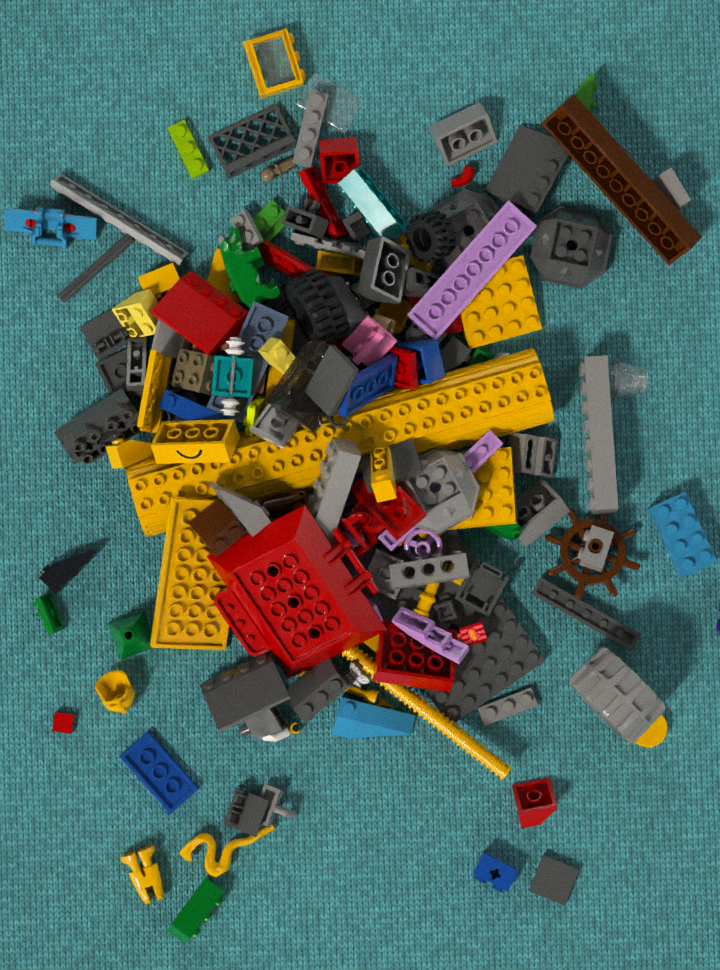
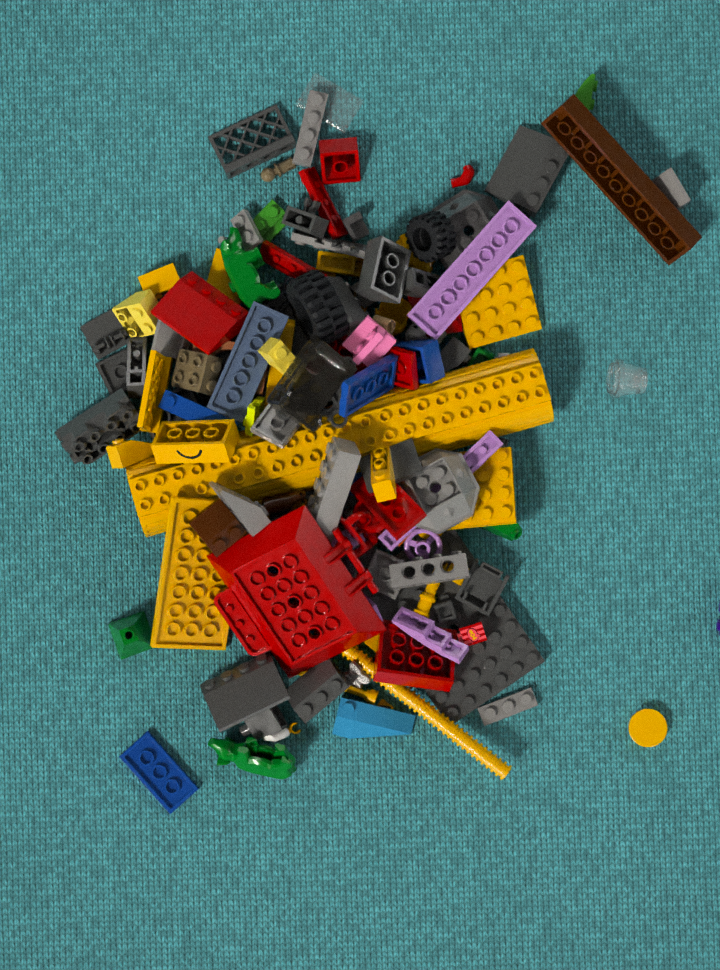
dark azure piece [5,207,97,249] -> none
green plate [32,593,65,635] -> none
black slope [39,550,97,594] -> none
light grey plate [50,173,189,265] -> none
red tile [52,712,75,734] -> none
dark grey axle [58,234,134,302] -> none
yellow helmet [95,670,135,715] -> none
yellow piece [120,844,164,905] -> none
lime plate [167,120,209,180] -> none
green wedge [167,878,224,944] -> none
yellow animal [179,825,275,878] -> none
teal plate [211,337,254,416] -> none
dark grey hinge [224,788,269,837] -> none
window [243,28,306,99] -> none
light grey plate [260,784,297,827] -> none
dark grey tile [305,345,359,416] -> none
brick [338,166,408,240] -> none
light grey slope [428,102,498,167] -> none
blue brick [473,851,518,892] -> none
light grey piece [507,433,557,478] -> none
red slope [512,777,557,829] -> none
light grey slope [515,479,570,547] -> none
dark grey tile [529,855,579,906] -> none
dark grey piece [530,206,613,289] -> none
dark grey plate [531,577,641,651] -> none
reddish brown brick [545,508,640,599] -> none
light grey wheel [569,647,666,743] -> none
light grey brick [578,355,619,514] -> none
dark azure brick [648,492,717,578] -> none
none -> green animal [208,737,297,779]

